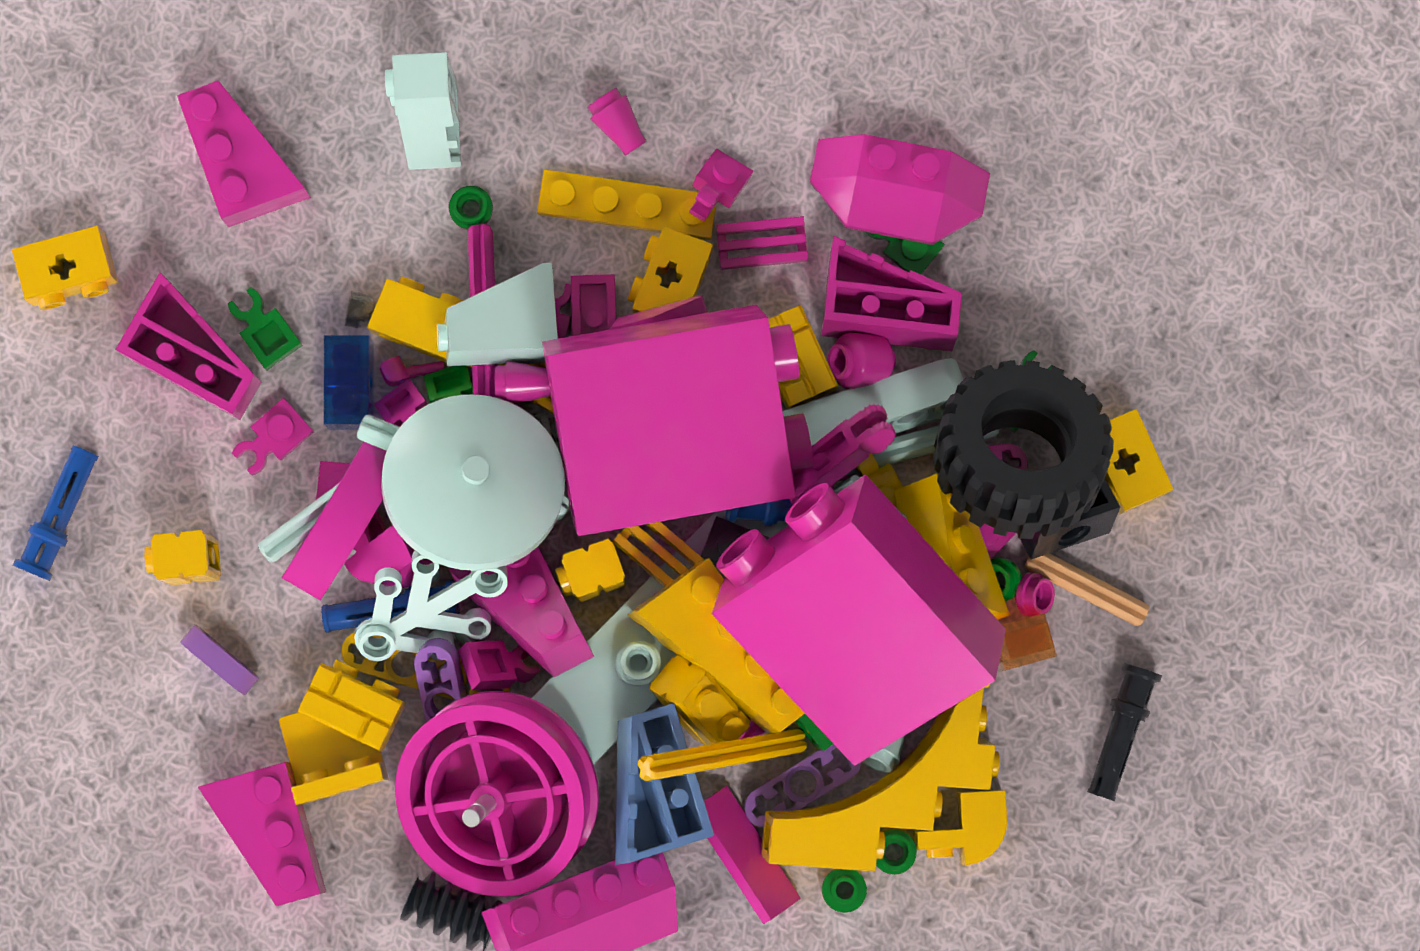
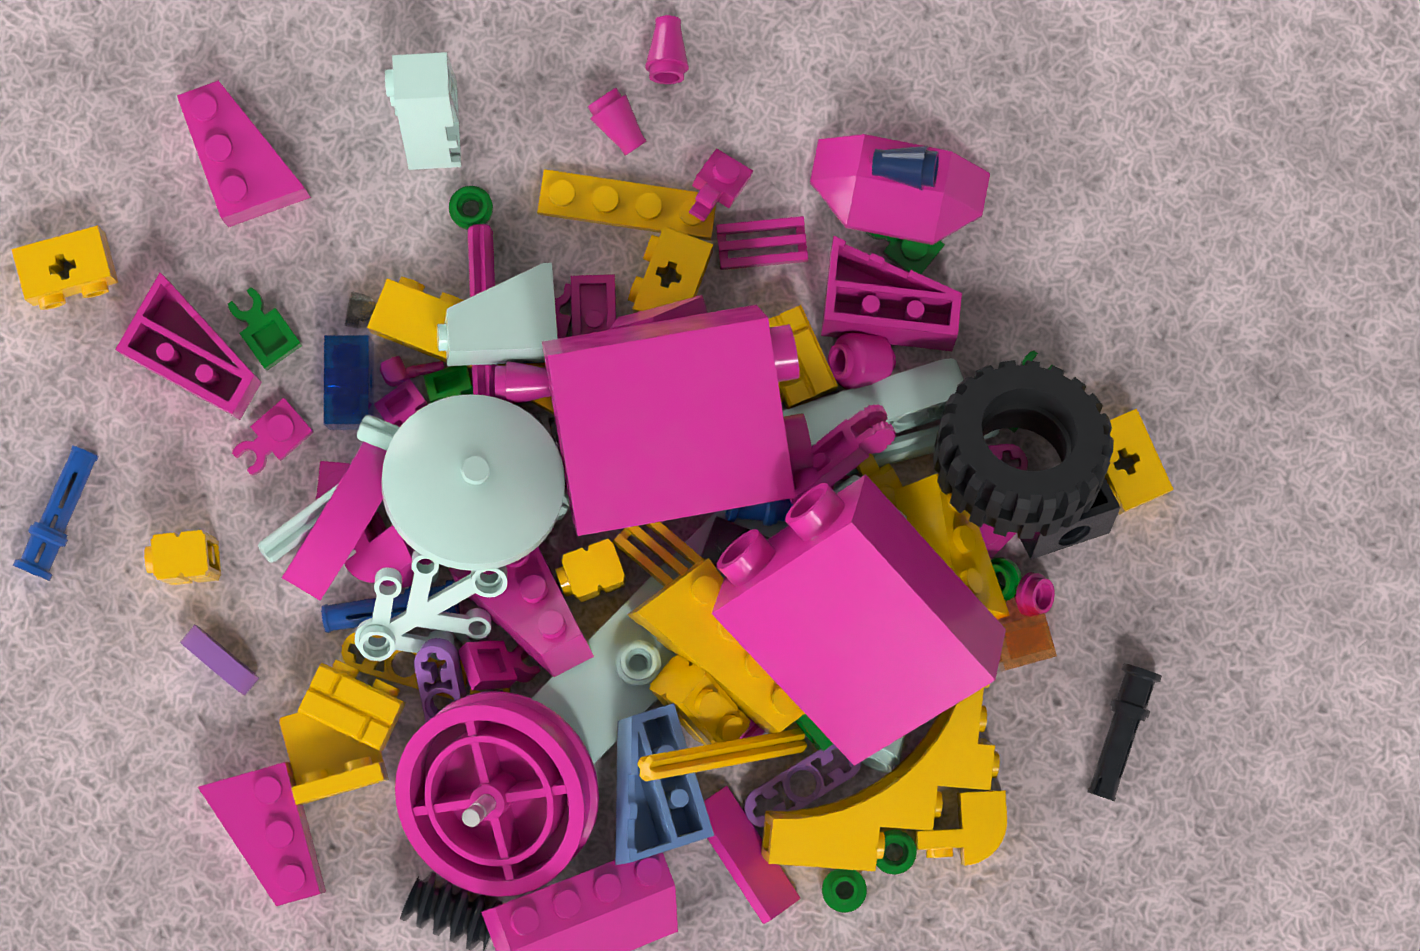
light nougat axle [1025,553,1150,626] -> none
none -> dark pink cone [645,15,689,84]
none -> dark blue cone [872,146,939,191]

